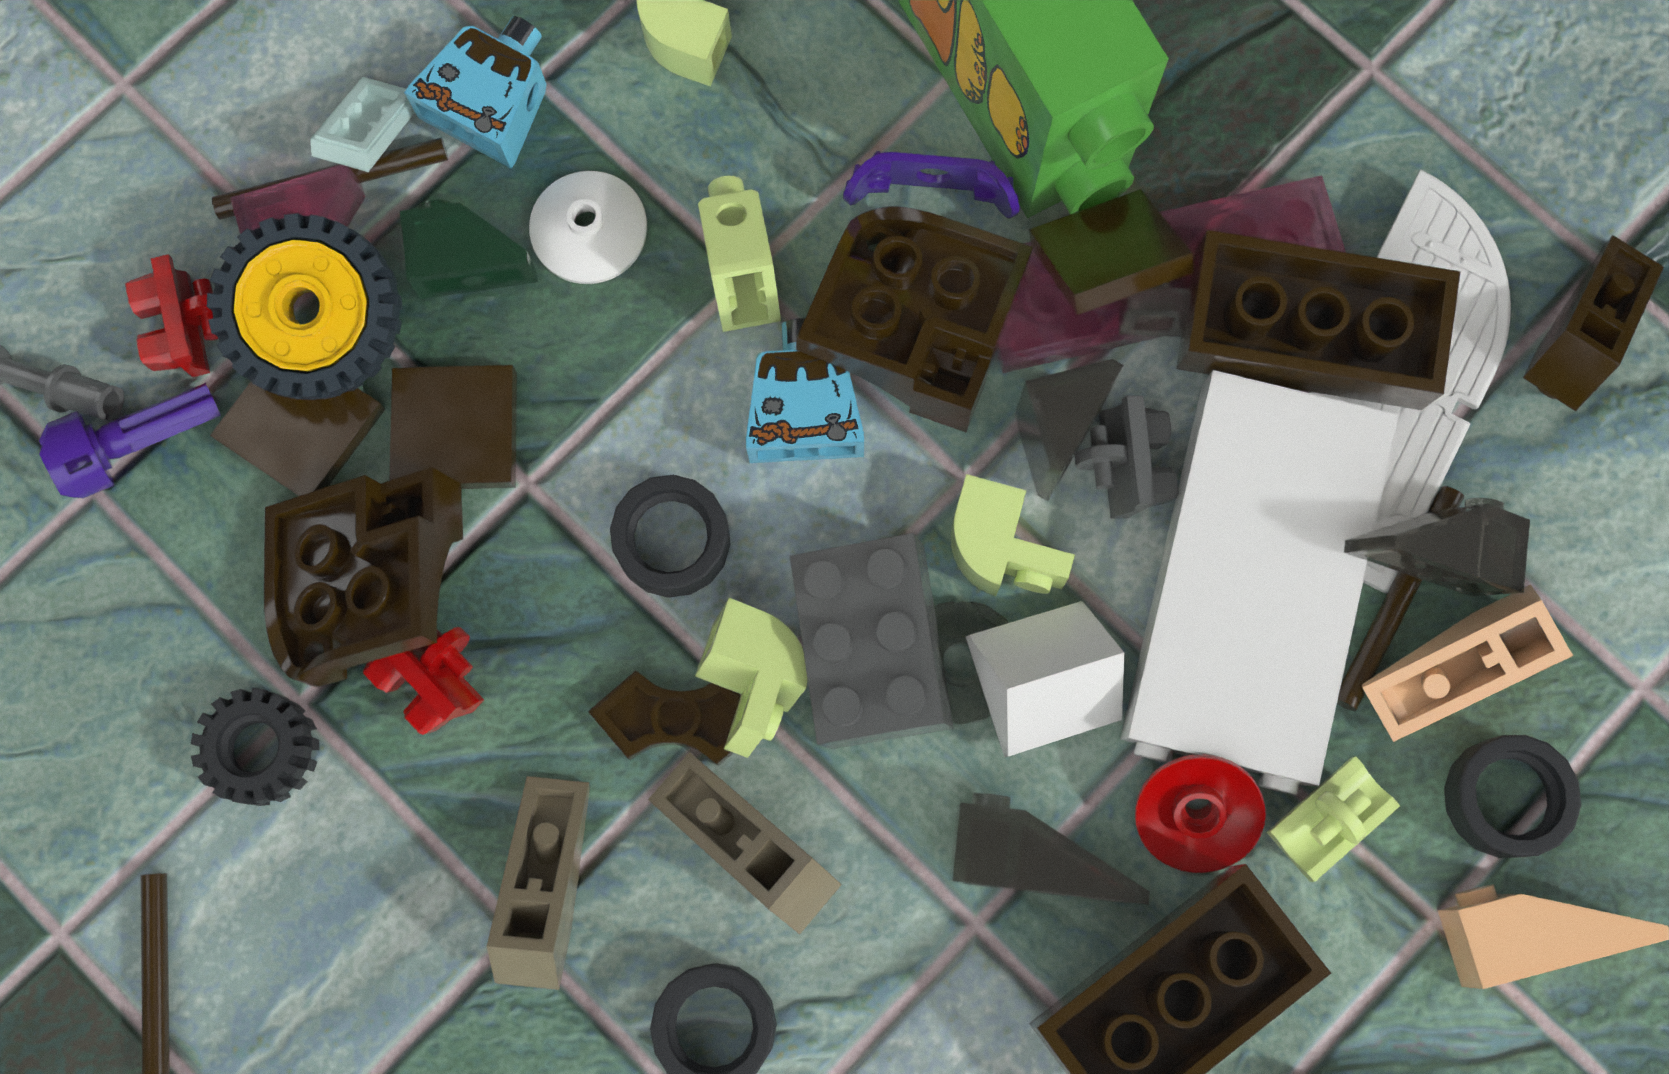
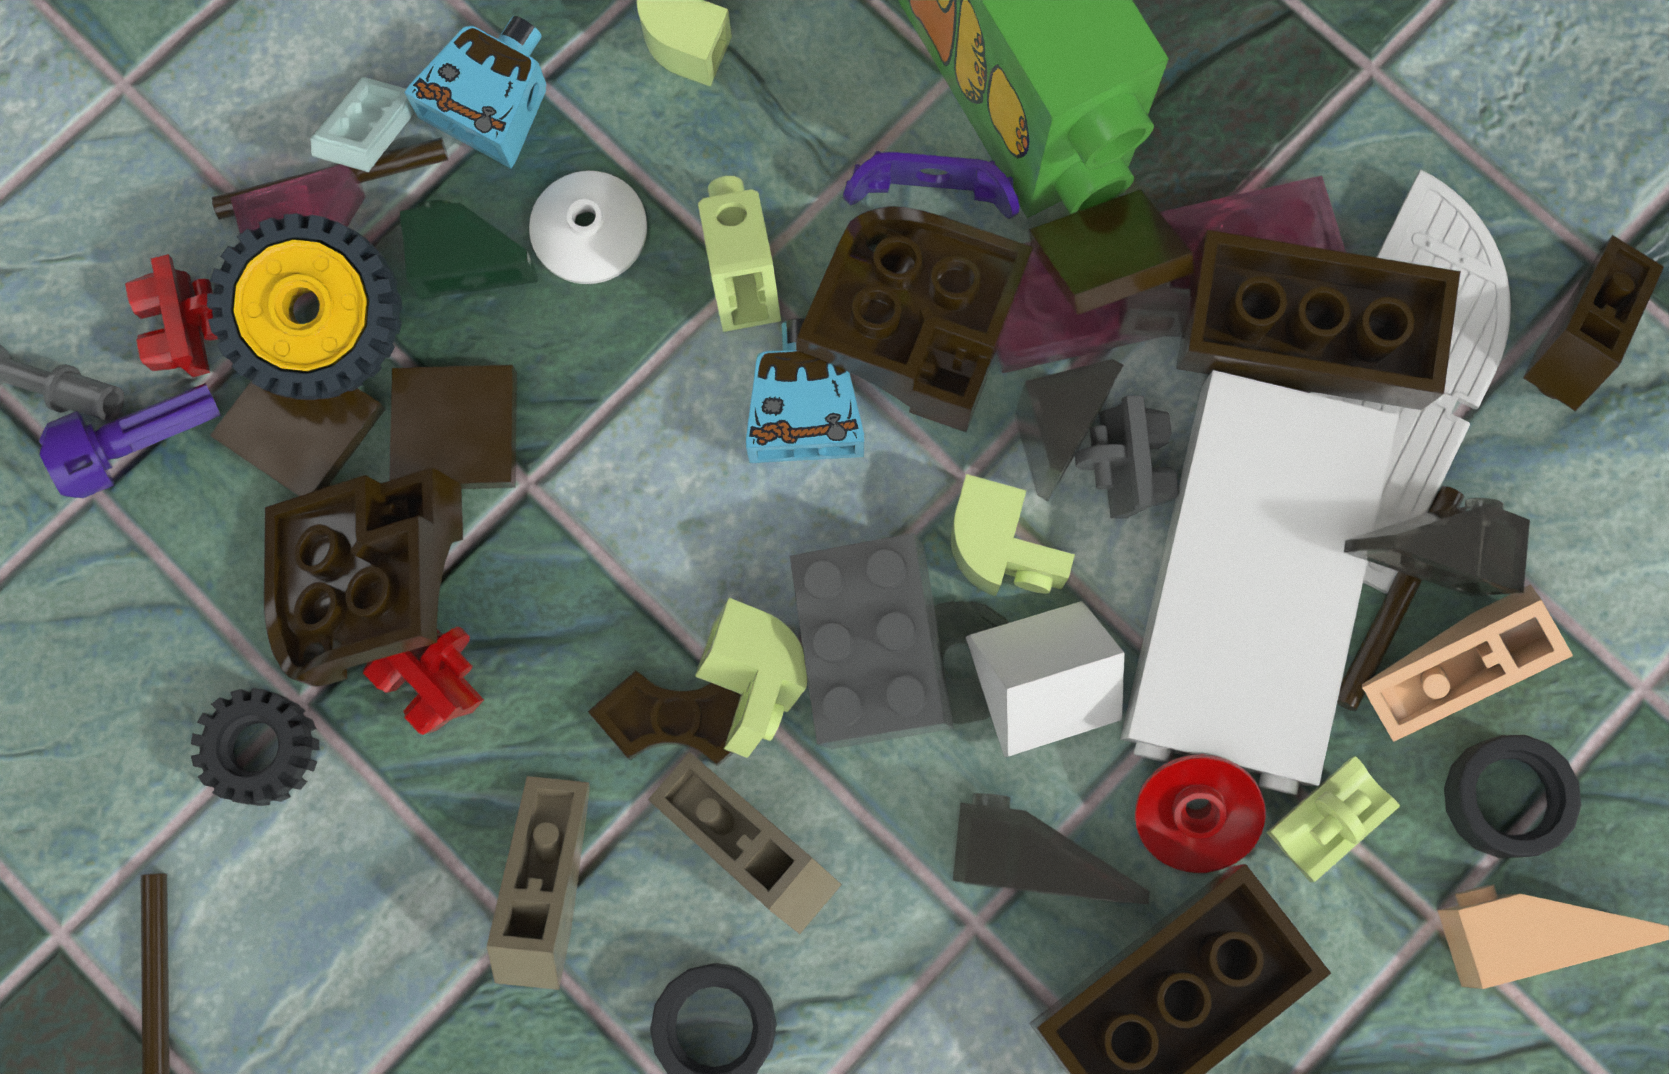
black tyre [610,474,731,598] -> none

